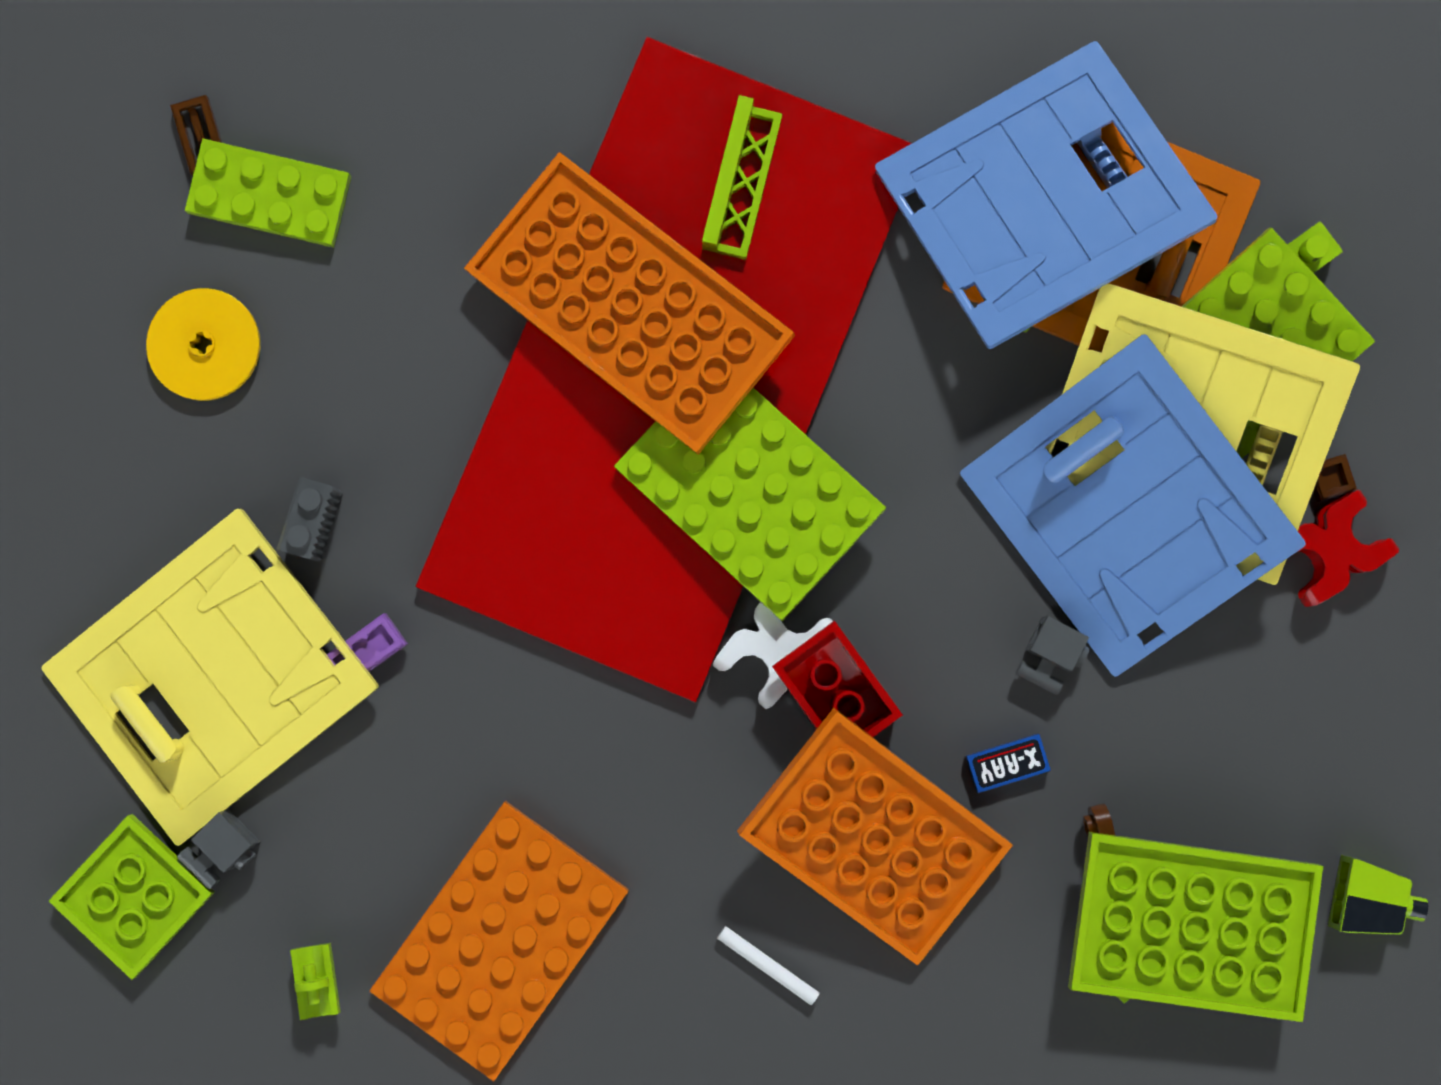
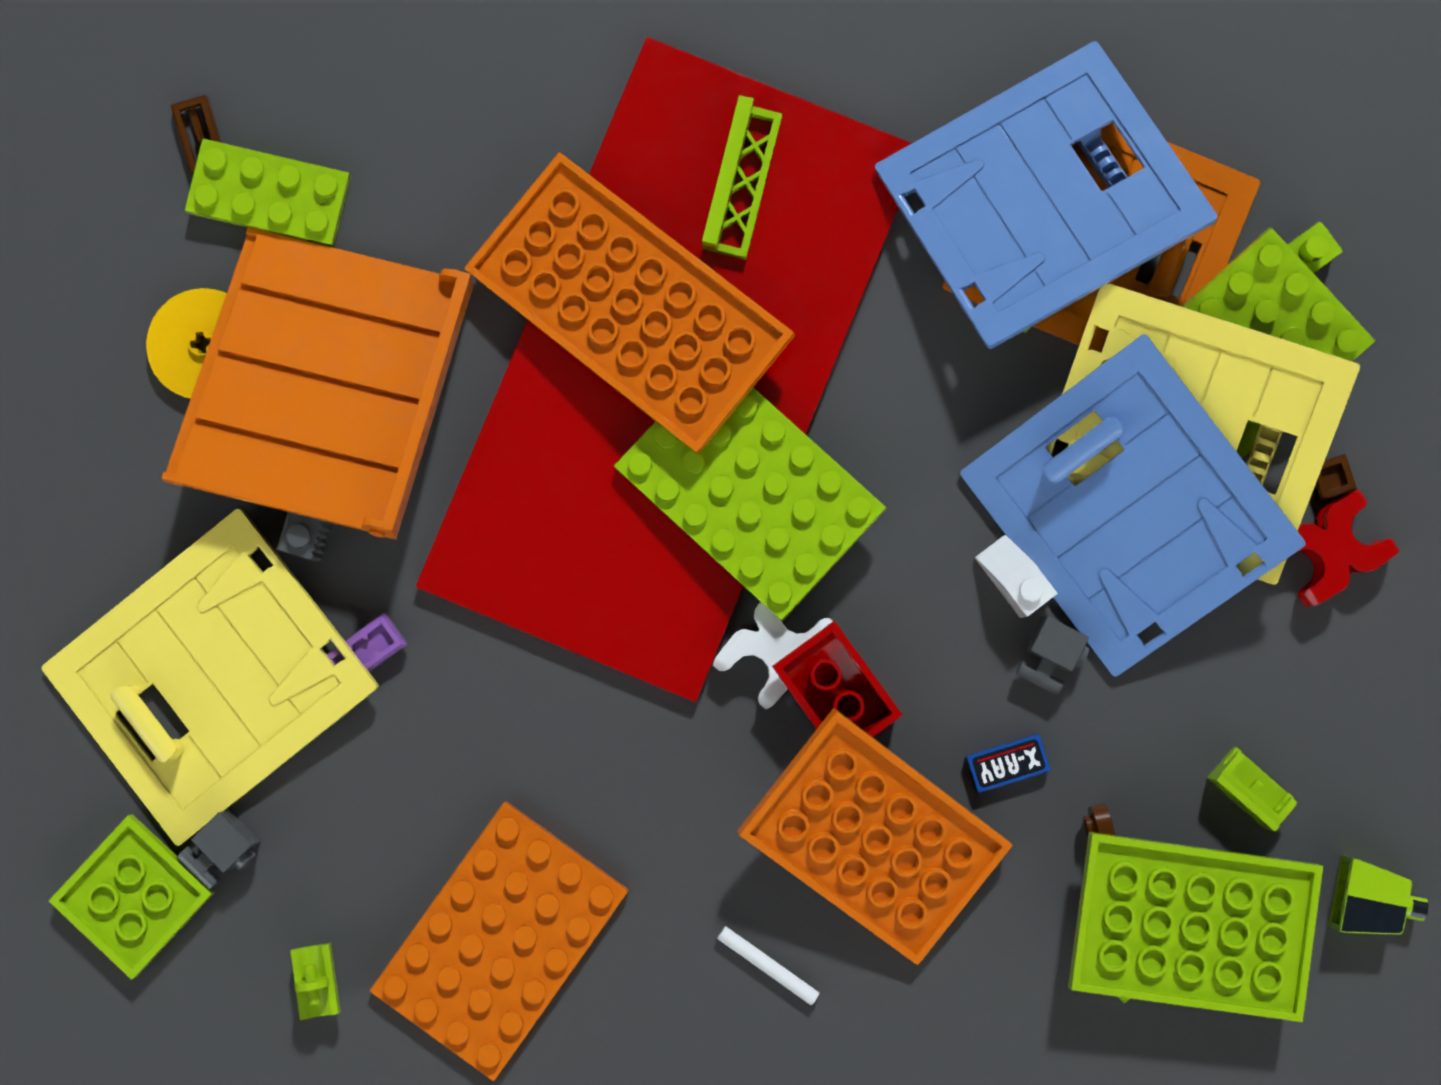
none -> orange container [161,227,473,540]
none -> white slope [974,535,1058,618]
none -> lime hinge [1207,746,1297,832]

